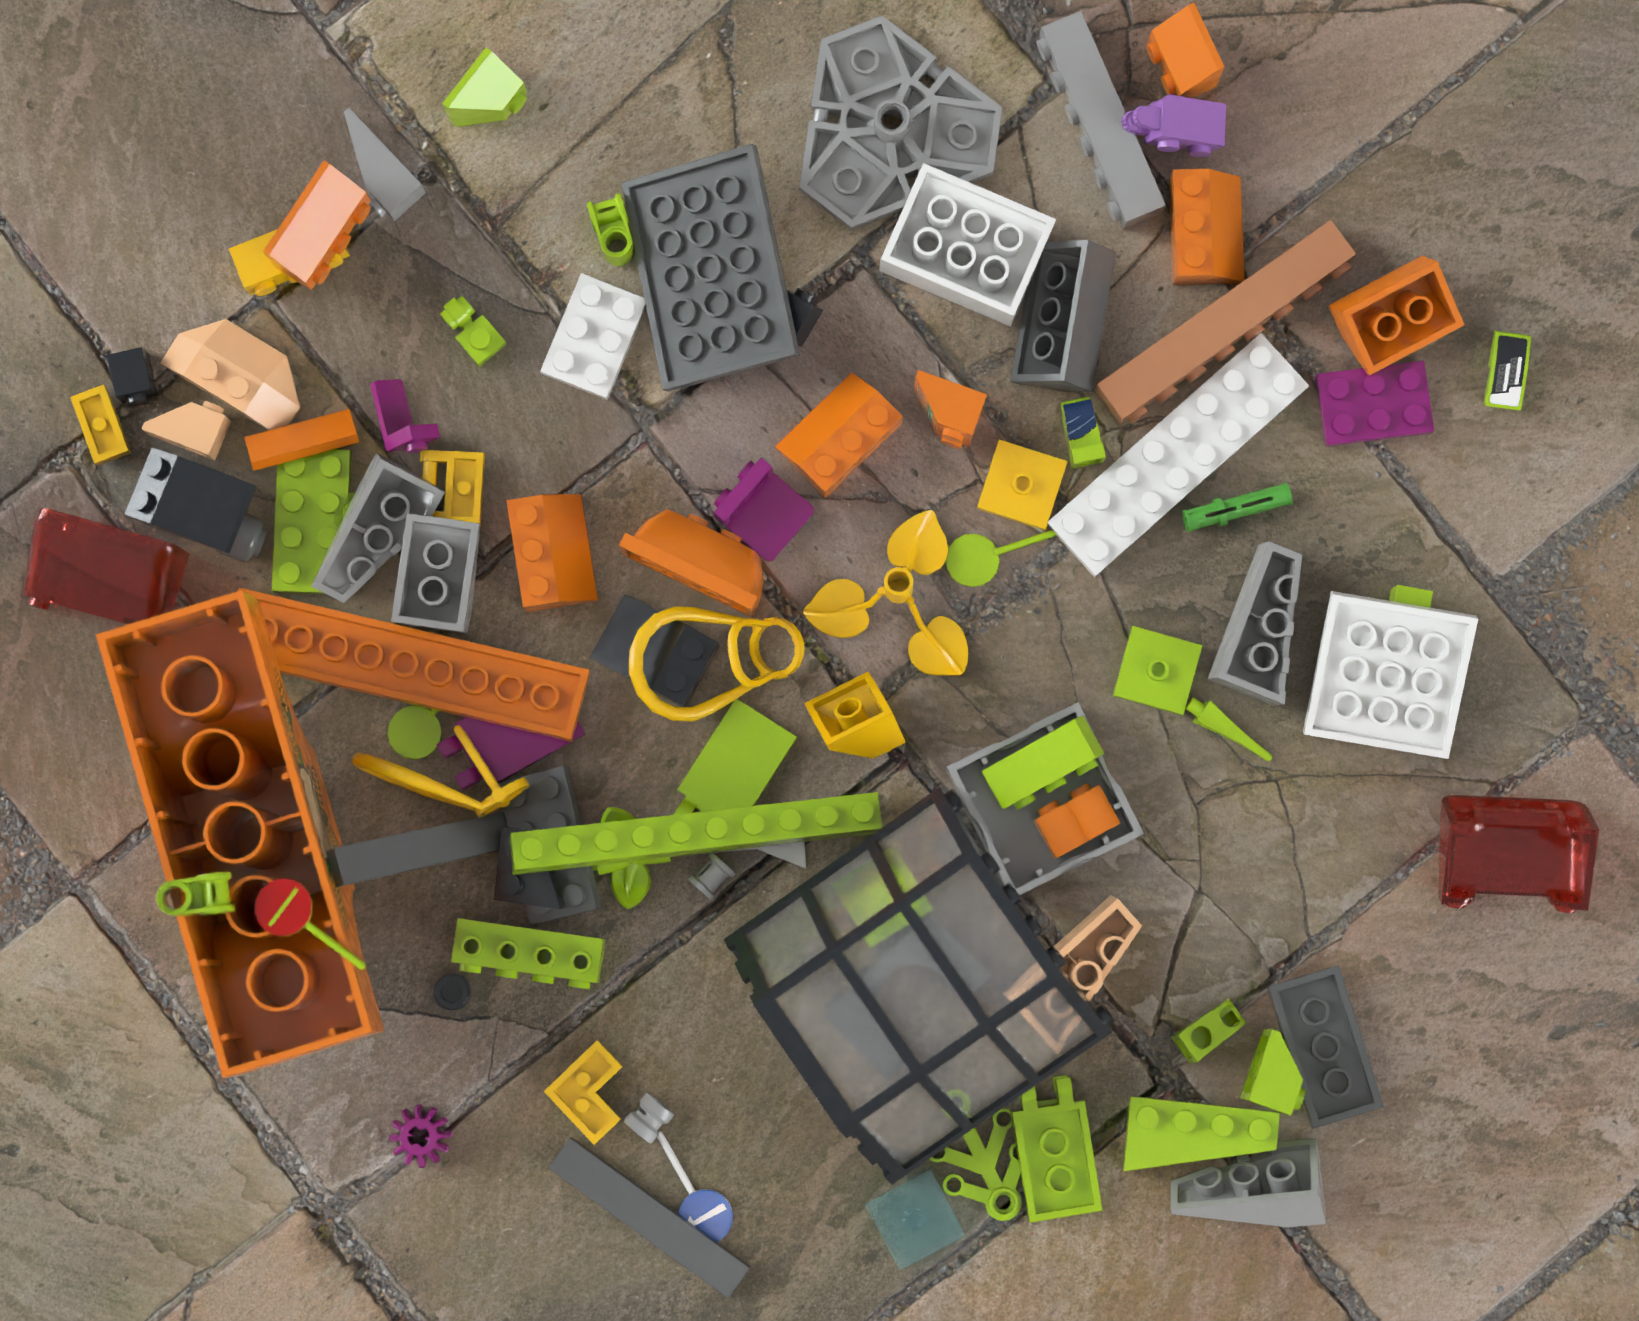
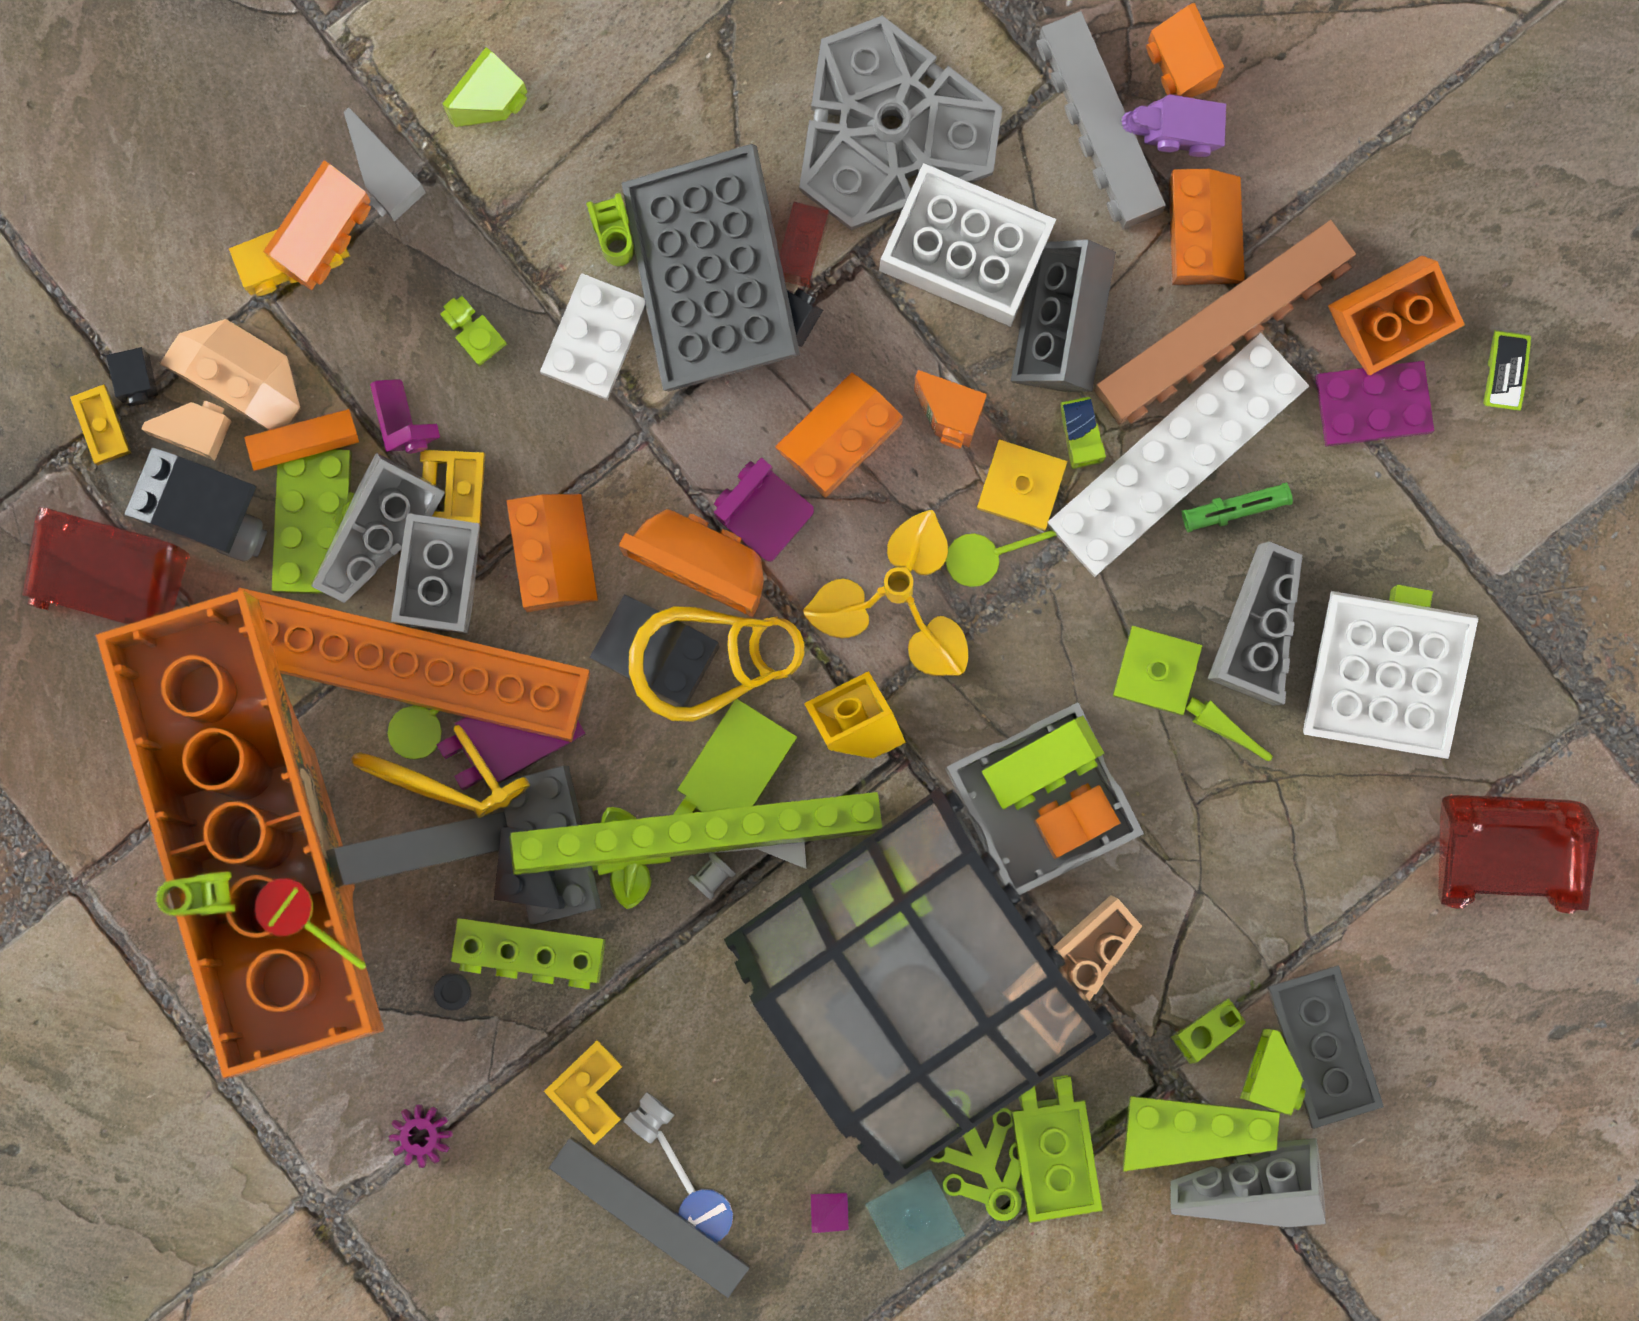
none -> clear red brick [780,202,829,288]
none -> magenta slope [811,1193,849,1233]

